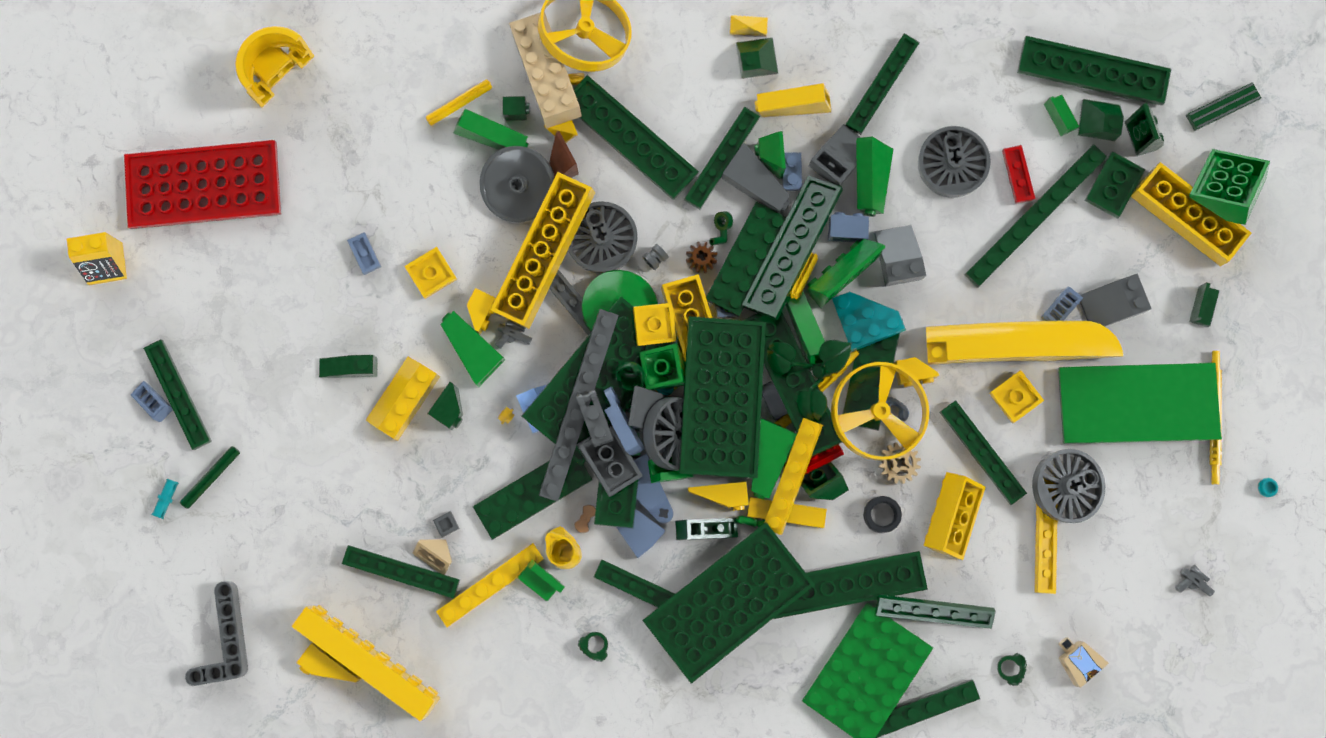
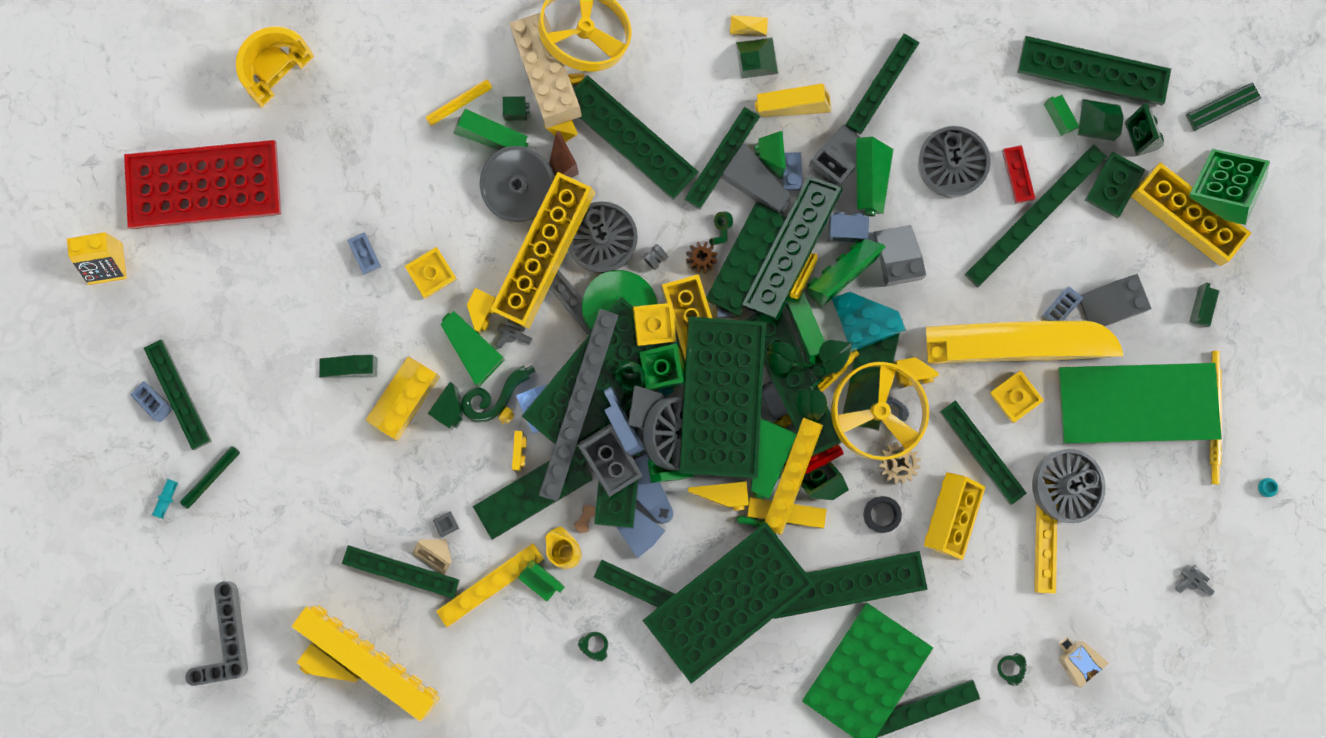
dark grey plate [576,389,613,447] -> none
dark green slope [675,518,738,540] -> none
plate [875,594,996,629] -> none
none -> dark green plant [461,365,536,422]
none -> yellow plate [512,431,527,471]

